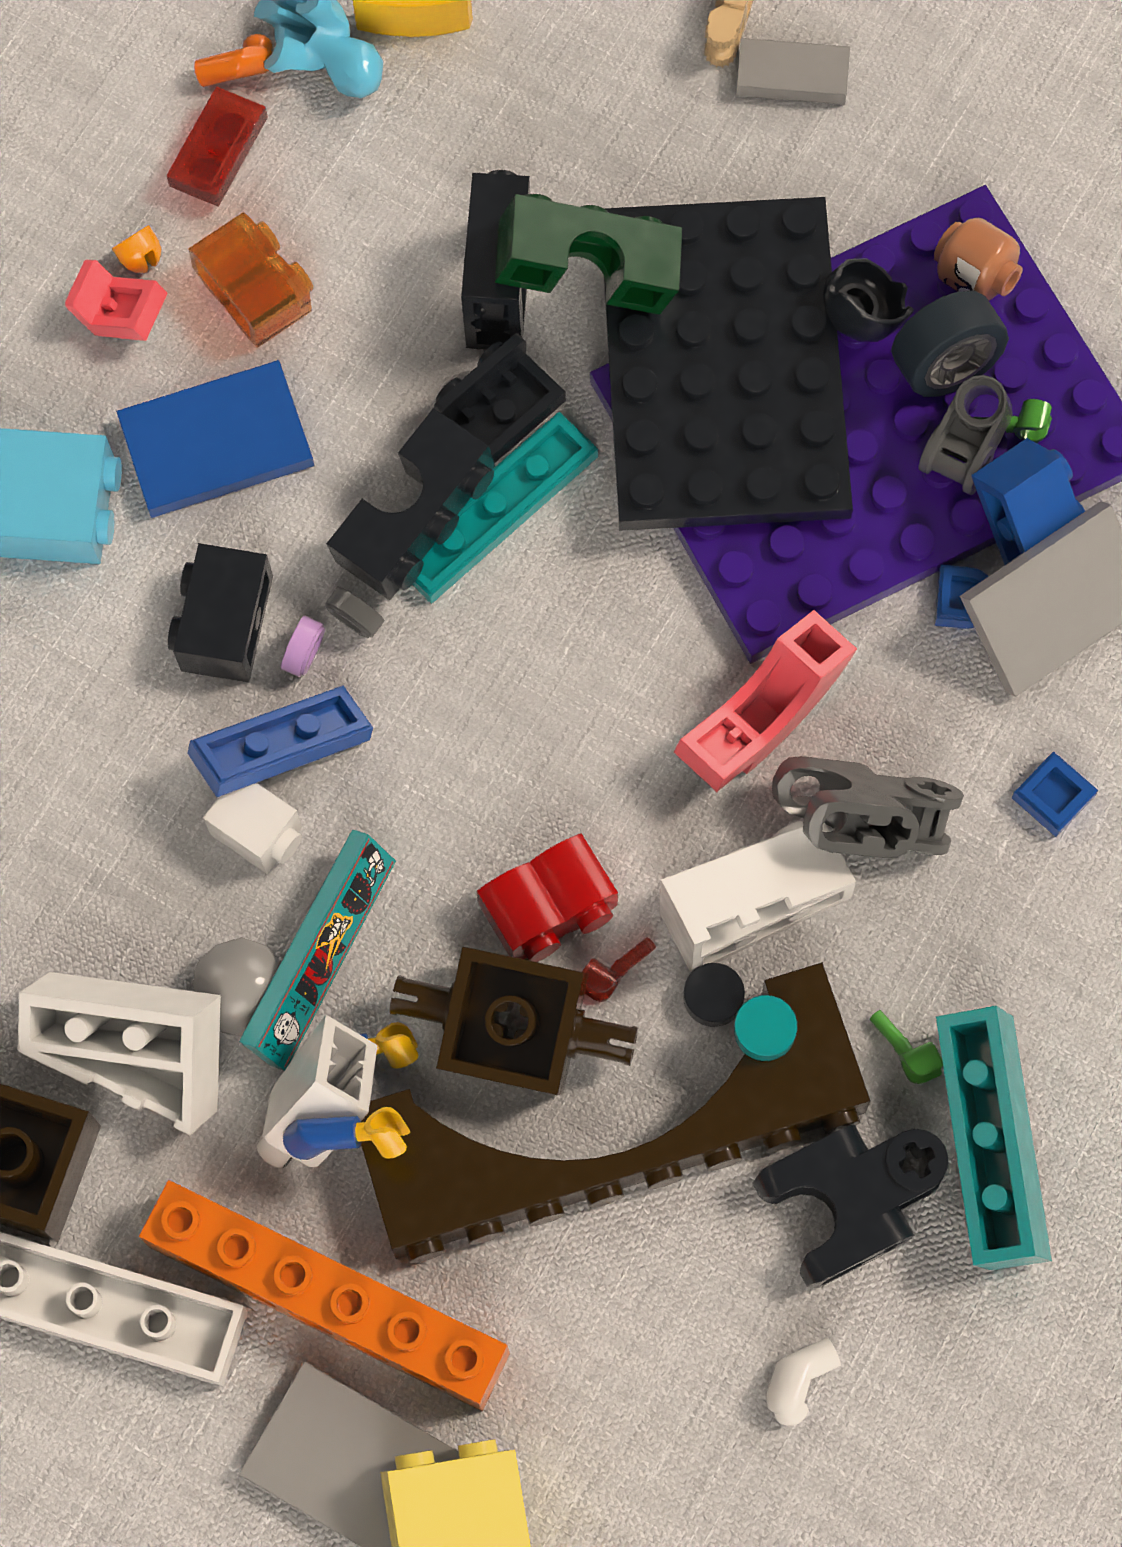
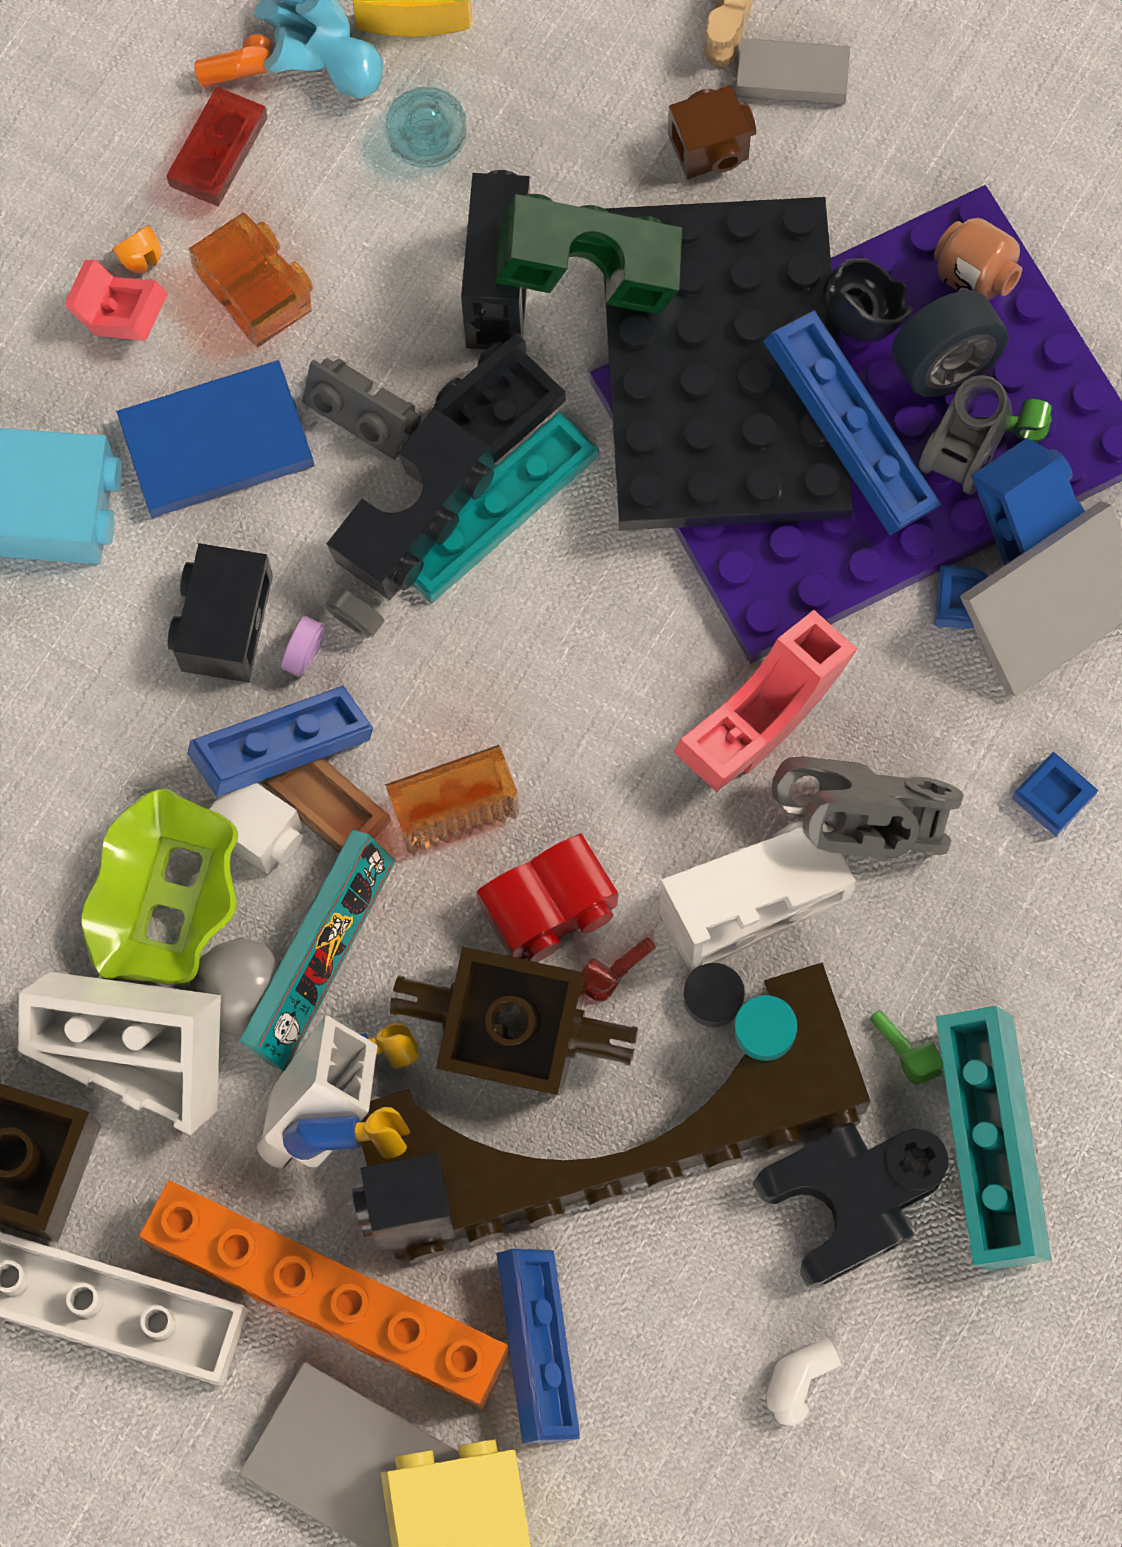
none -> lime piece [80,789,238,985]
none -> medium nougat tile [263,758,391,853]
none -> dark grey hinge [302,358,421,460]
none -> black brick [352,1152,456,1252]
none -> clear orange brick [385,745,519,855]
none -> clear light blue plate [386,87,467,167]
none -> blue tile [496,1249,580,1444]
none -> reddish brown brick [668,85,756,180]
none -> blue tile [763,310,941,535]

